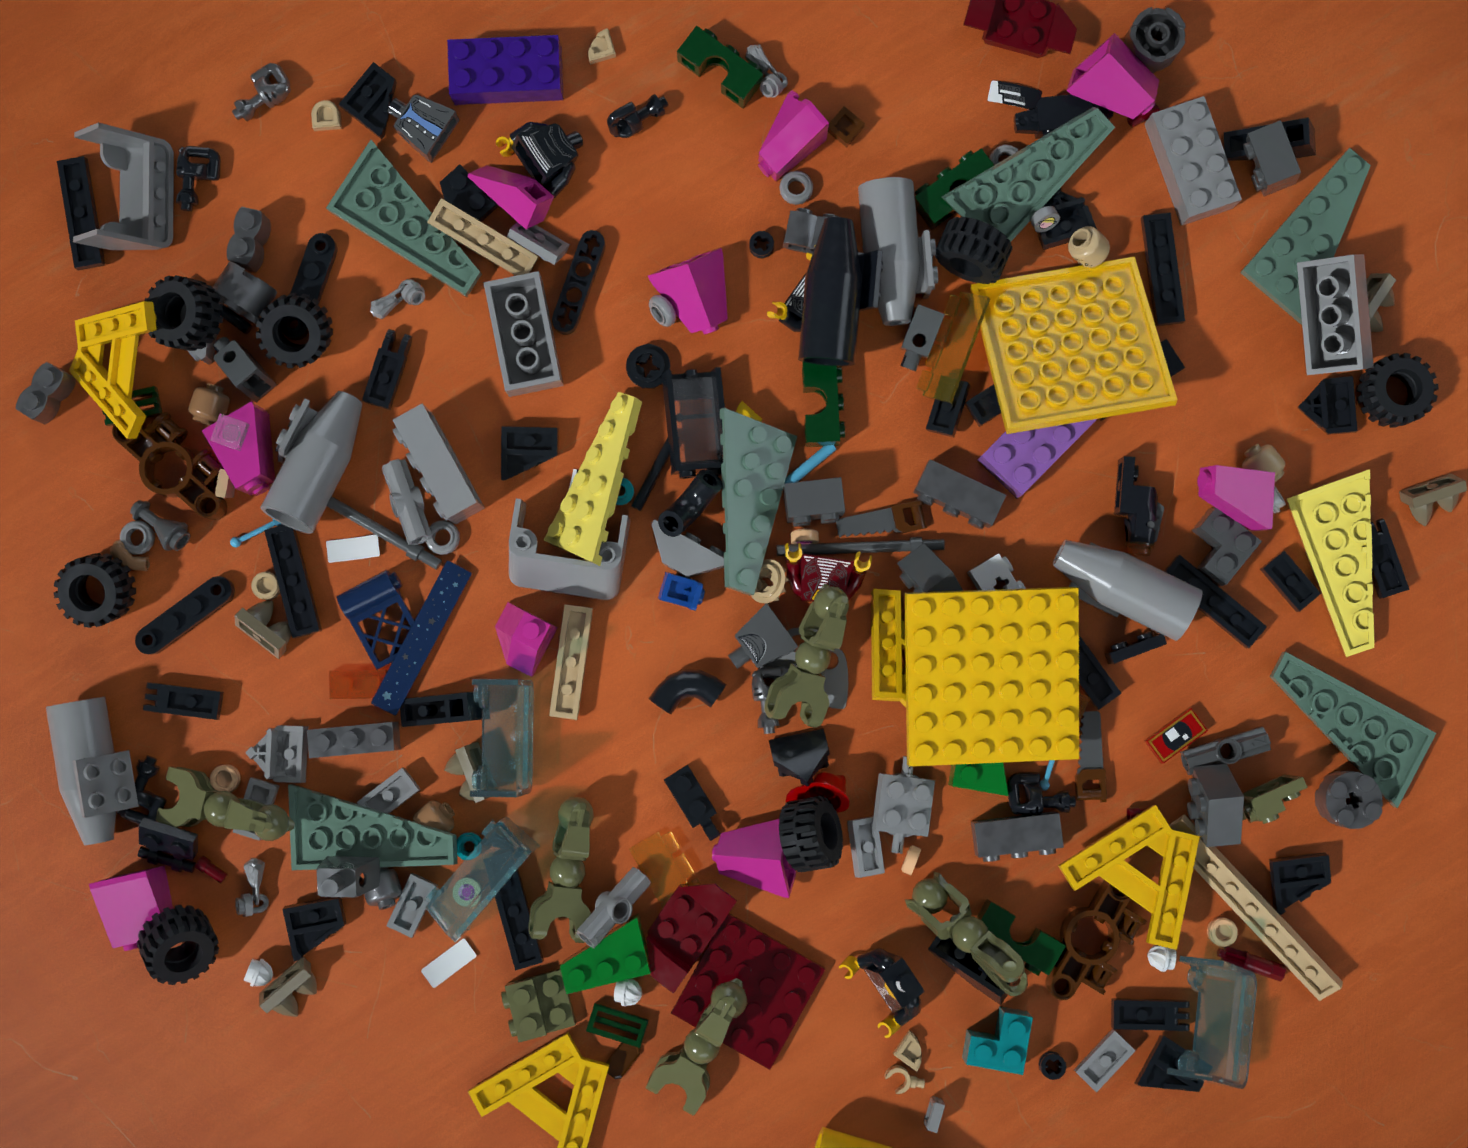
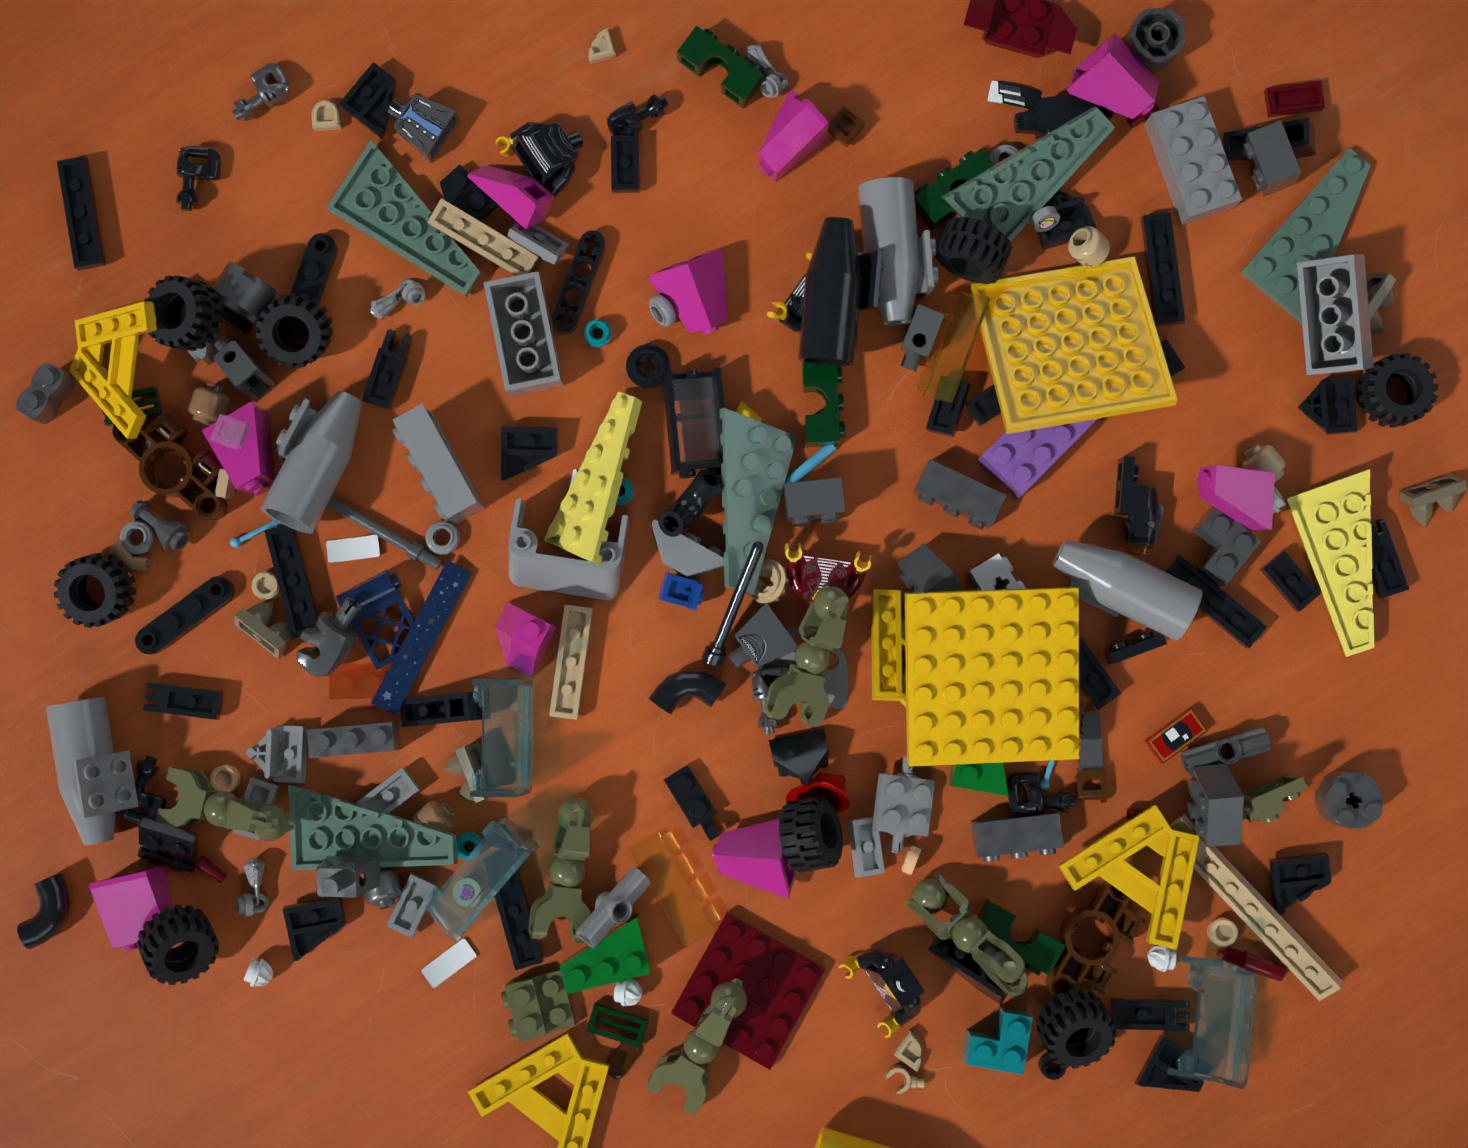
light grey windscreen [73,122,174,250] -> none
flat silver brick [227,207,271,272] -> none
dark tan tile [259,956,317,1017] -> none
light grey piece [382,459,432,545] -> none
dark purple brick [447,35,563,105] -> none
black bar [631,437,679,511] -> none
dark red piece [646,884,737,994] -> none
black bush [749,231,774,259] -> none
dark grey bar [776,537,945,556] -> none
light grey piece [779,171,813,205] -> none
flat silver brick [783,208,839,254] -> none
light nougat tile [791,529,819,544] -> none
dark grey piece [836,500,926,538] -> none
light grey tile [924,1096,945,1133] -> none
light grey plate [1074,1028,1135,1093] -> none
sand green wing [1270,652,1436,808] -> none
none -> black cylinder [17,873,71,949]
none -> dark grey piece [296,597,362,677]
none -> teal plate [584,319,612,347]
none -> black plate [611,135,640,193]
none -> black piece [702,542,764,666]
none -> black tyre [1036,989,1117,1069]
none -> dark red tile [1264,81,1325,118]

